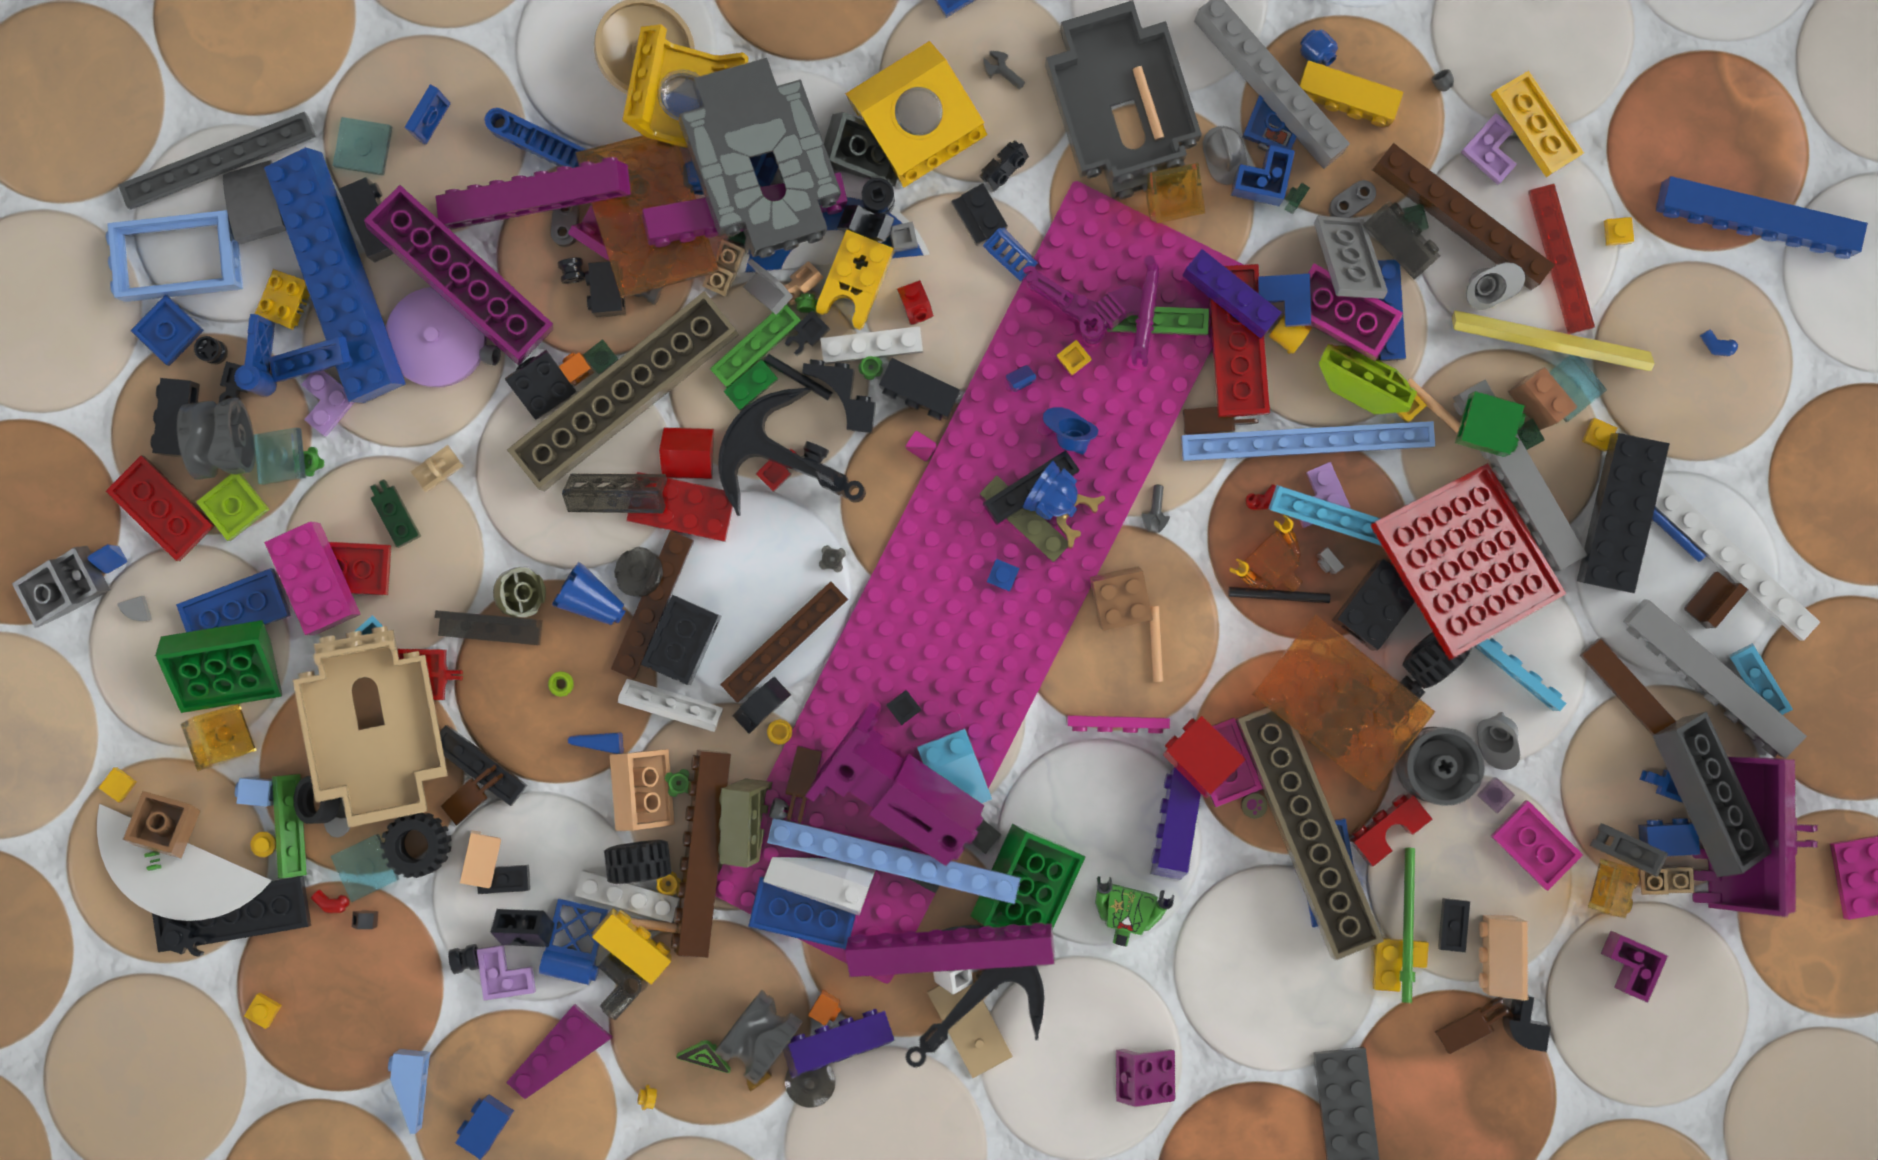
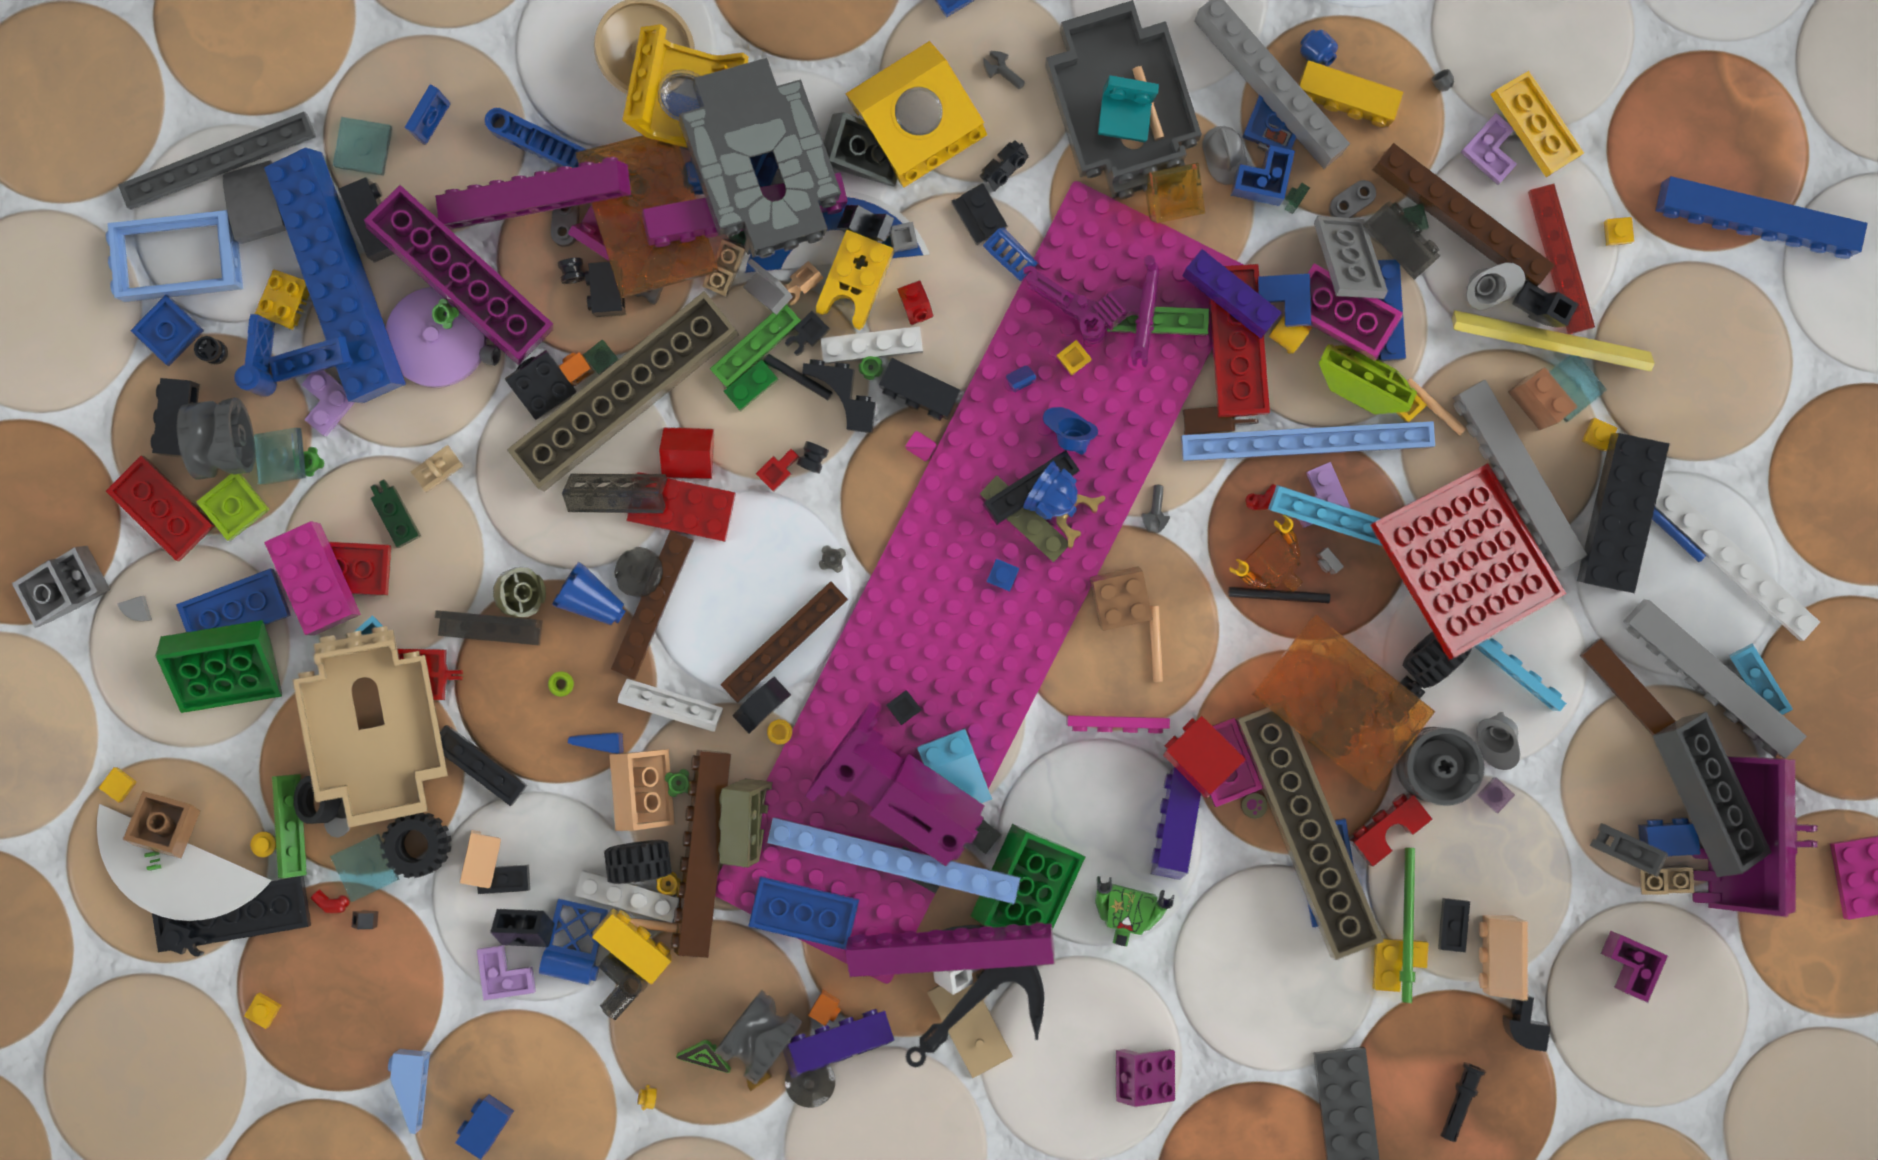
blue slope [87,544,127,574] -> none
clear yellow slope [181,704,256,772] -> none
black plate [219,361,248,403] -> none
light blue brick [234,777,274,806] -> none
reddish brown arm [441,764,504,826] -> none
black wheel [448,944,479,974] -> none
magenta wing [506,1004,613,1099] -> none
black piece [641,595,722,685] -> none
black piece [718,387,866,516] -> none
white wedge [763,857,876,916] -> none
dark grey hinge [769,797,789,820] -> none
reddish brown arm [785,745,823,824] -> none
bright green plate [795,293,818,313] -> none
black wheel [861,178,895,215] -> none
black piece [1332,559,1415,651] -> none
reddish brown arm [1434,997,1510,1054] -> none
green brick [1455,391,1526,457] -> none
dark pink plate [1491,800,1583,891] -> none
clear green plate [1517,418,1545,450] -> none
clear yellow slope [1588,858,1639,918] -> none
blue plate [1639,770,1683,803] -> none
reddish brown panel [1684,572,1748,629] -> none
blue arm [1700,329,1738,357] -> none
none -> bright green plate [432,299,459,329]
none -> teal bracket [1098,75,1159,143]
none -> black pin [1441,1062,1486,1142]
none -> black brick [1512,281,1578,328]

